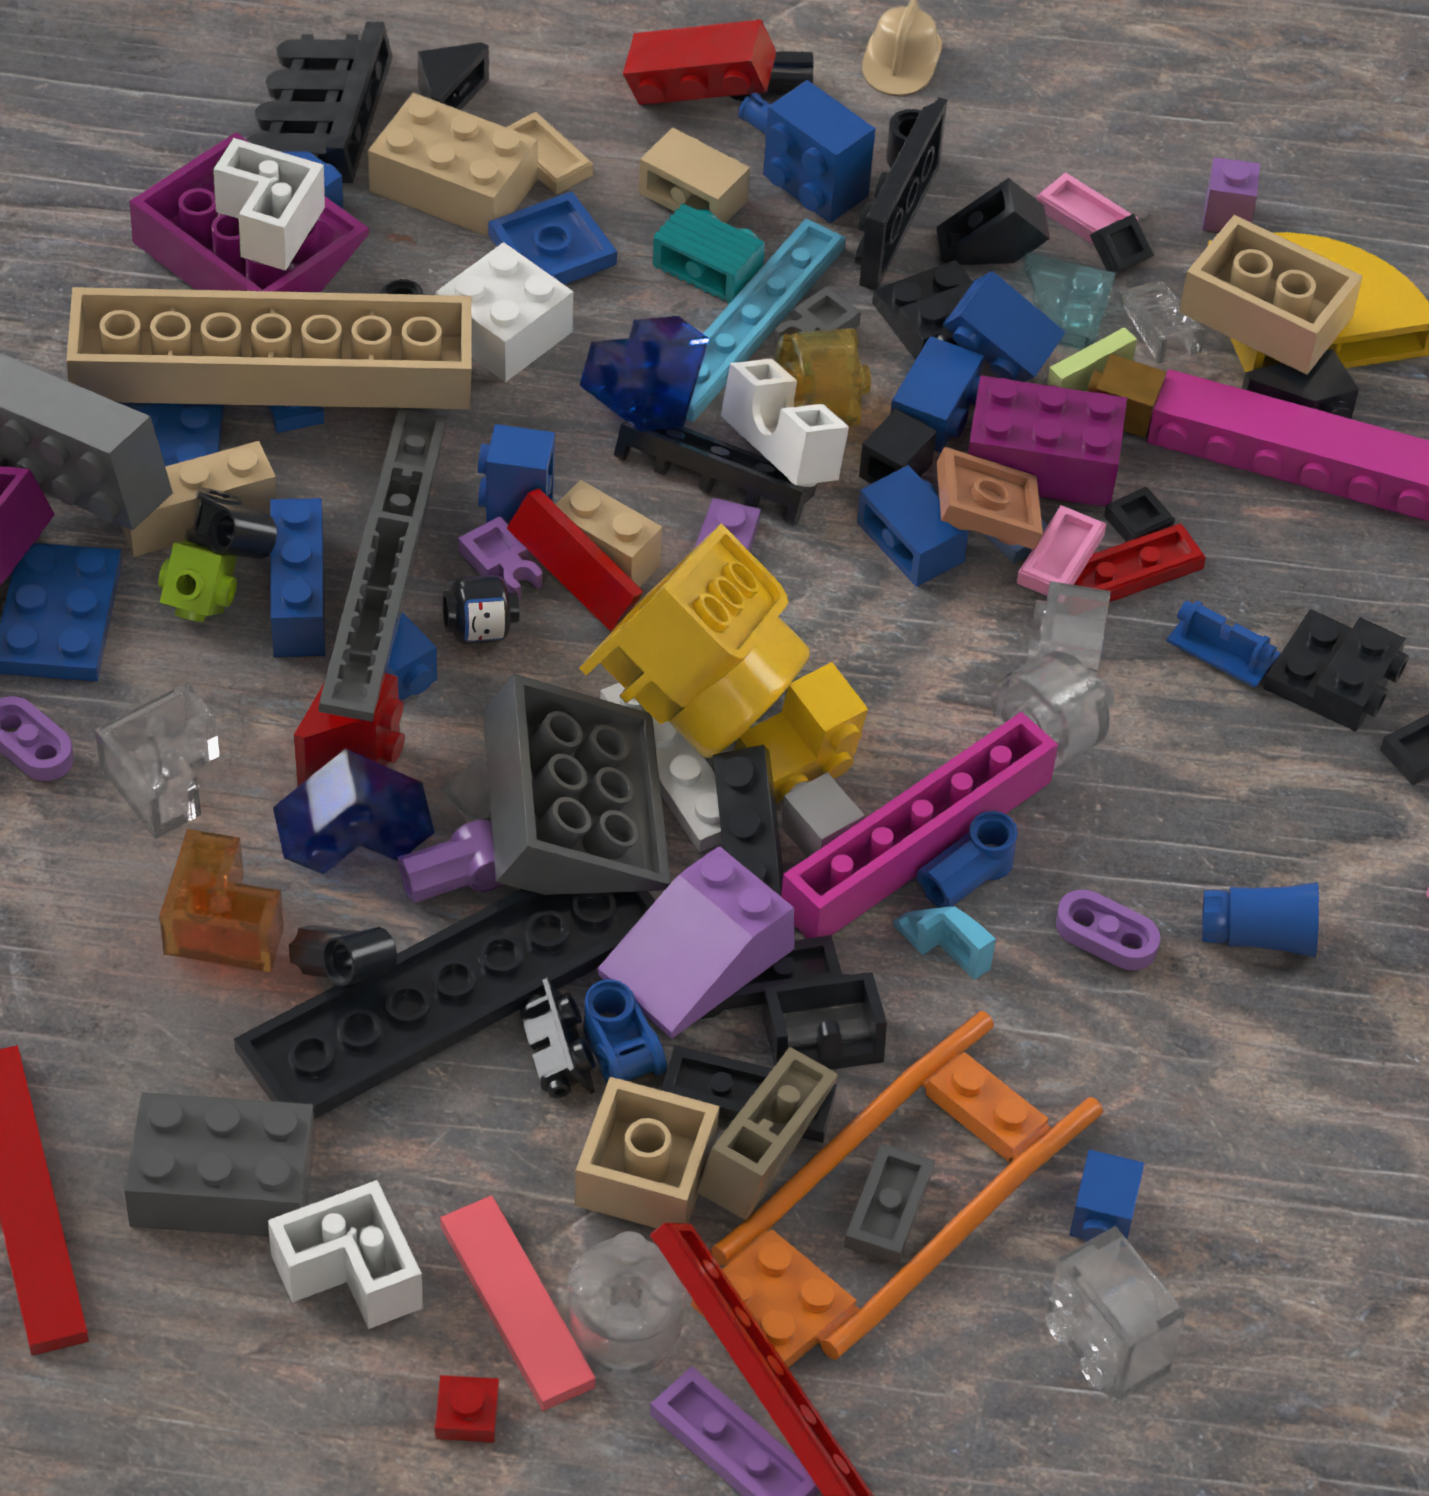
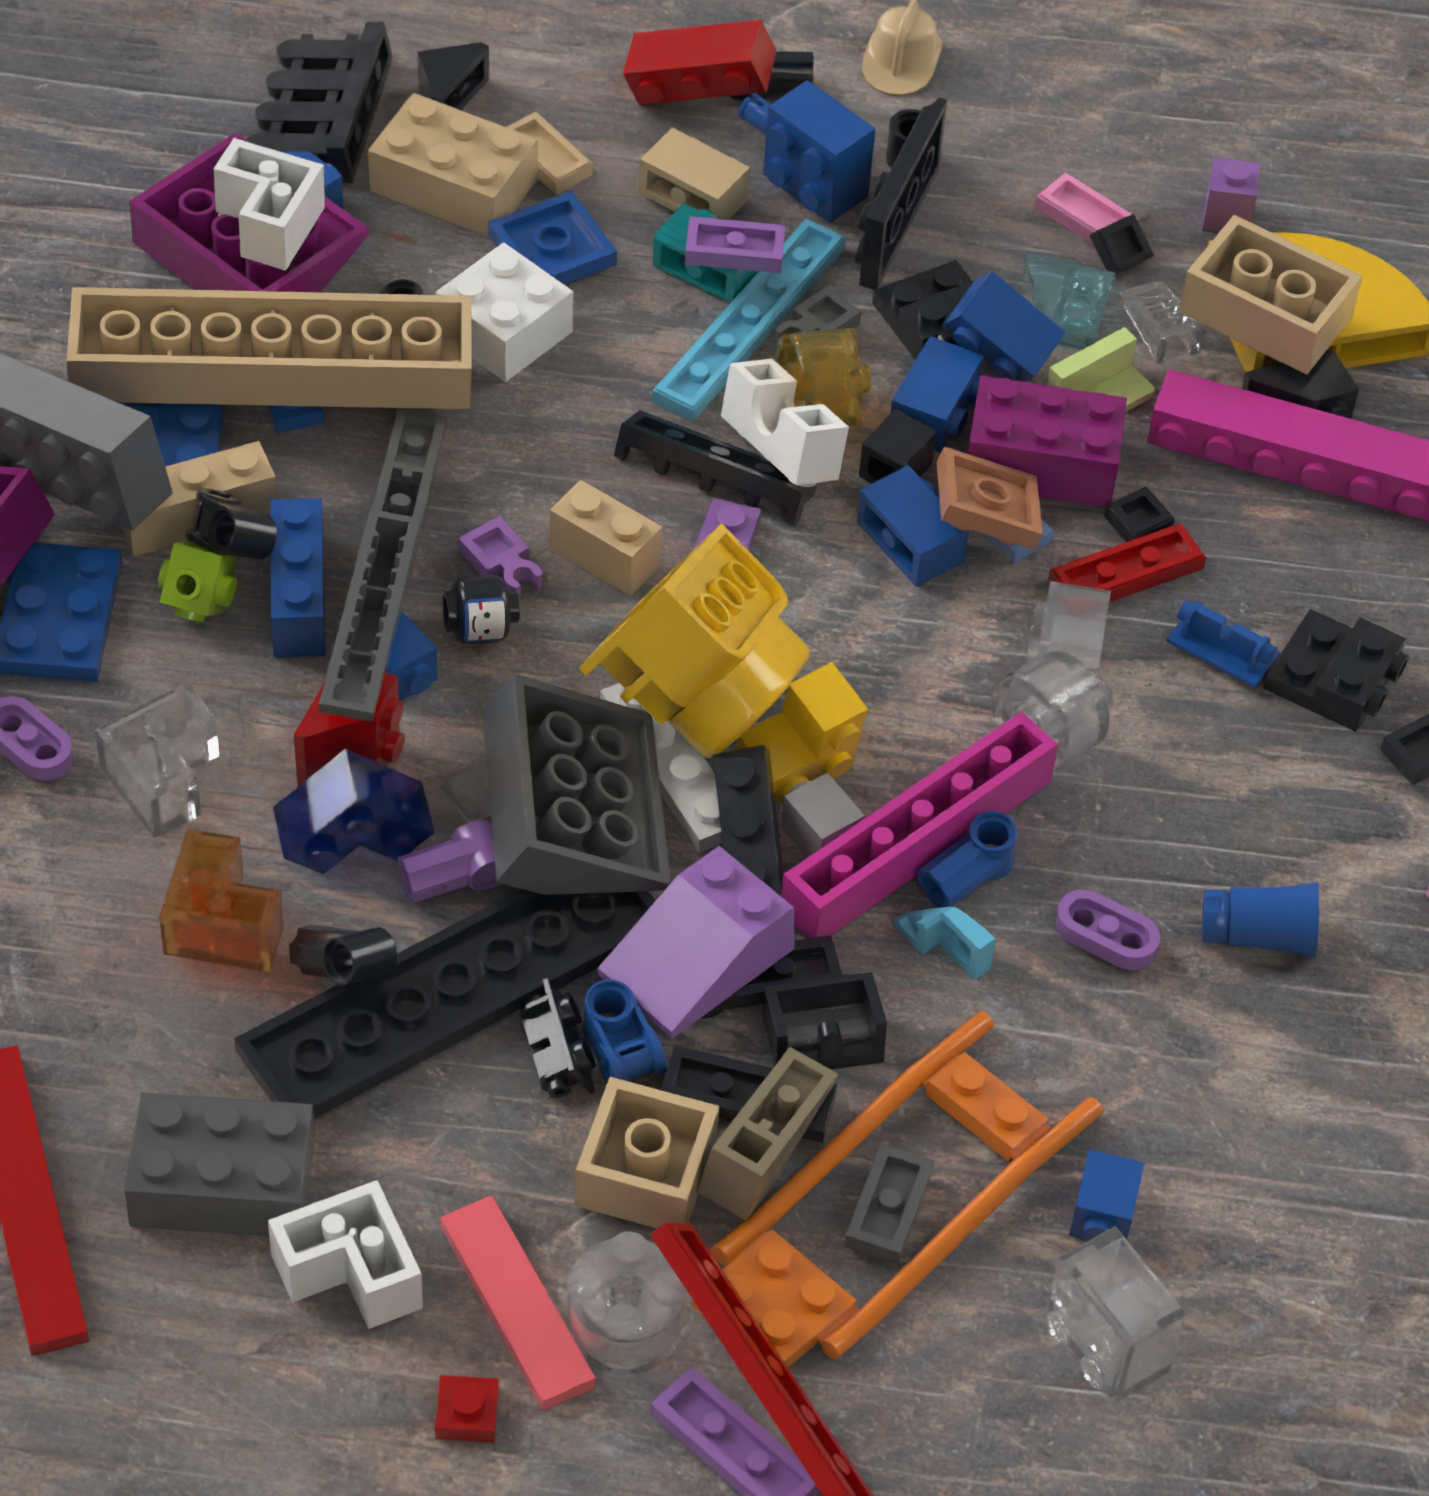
blue brick [478,424,555,525] -> none
red tile [507,488,644,632] -> none
clear blue brick [579,316,709,432] -> none
black slope [936,177,1050,265] -> none
bright pink tile [1017,505,1106,602] -> none
pearl gold brick [1087,354,1166,437] -> none
none -> medium lavender plate [685,216,786,273]

